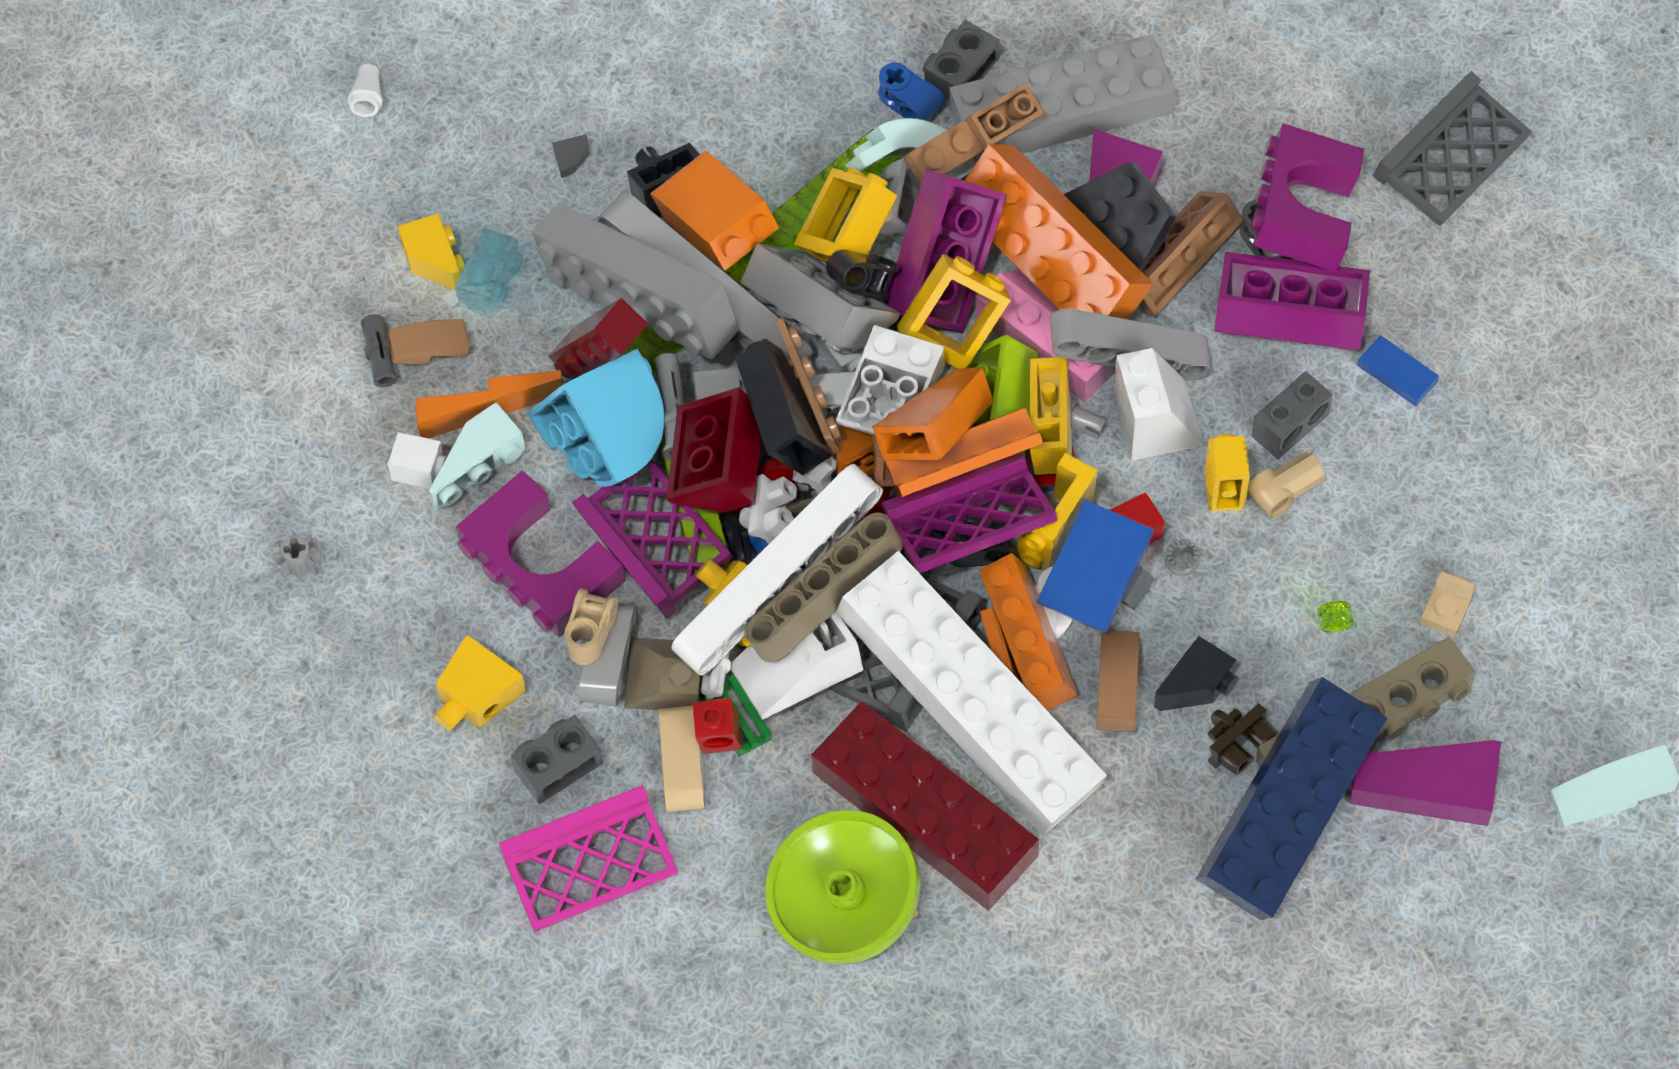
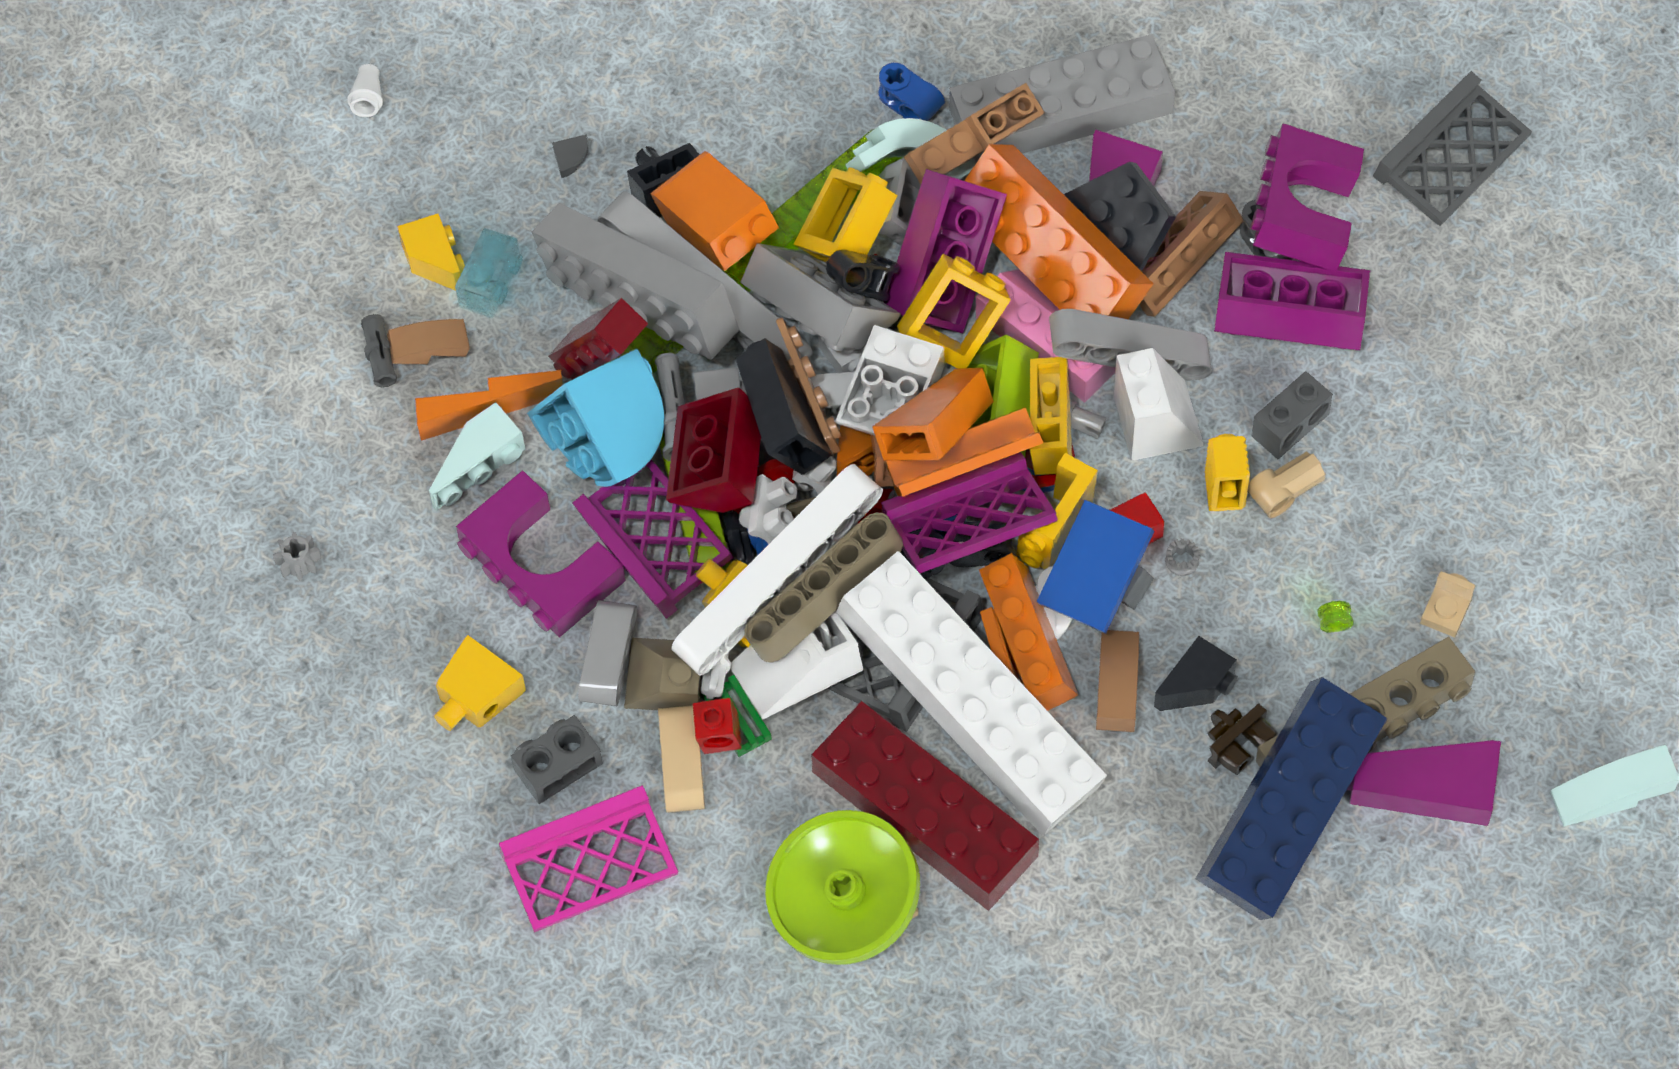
white brick [387,432,447,489] -> none
tan piece [565,588,618,665] -> none
dark grey brick [923,20,1000,101] -> none
blue tile [1357,335,1439,406] -> none

